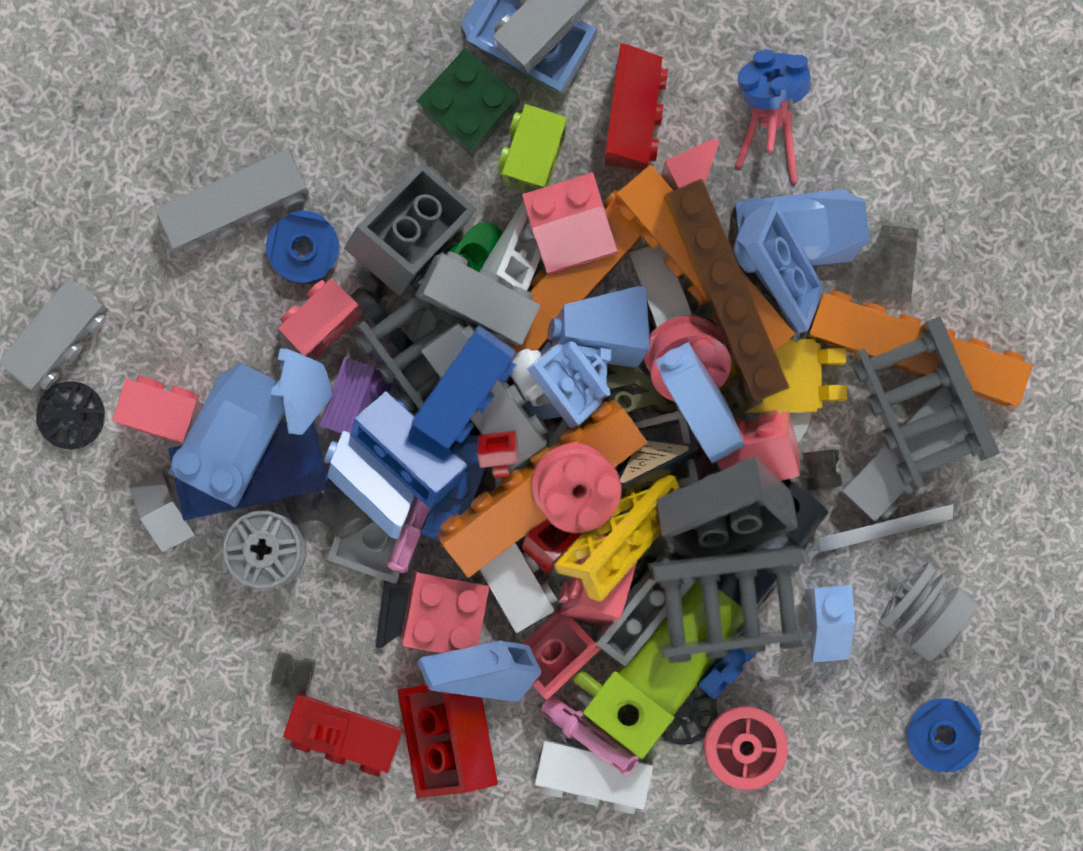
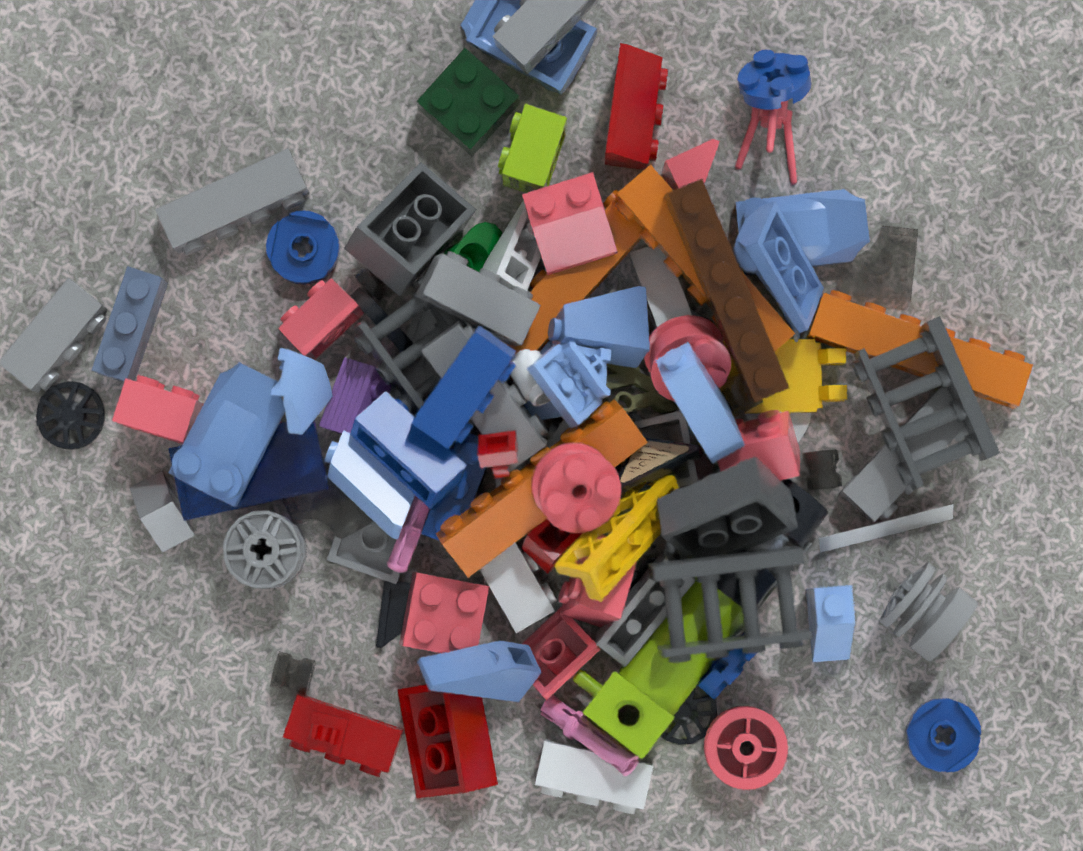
none -> sand blue brick [92,266,168,382]

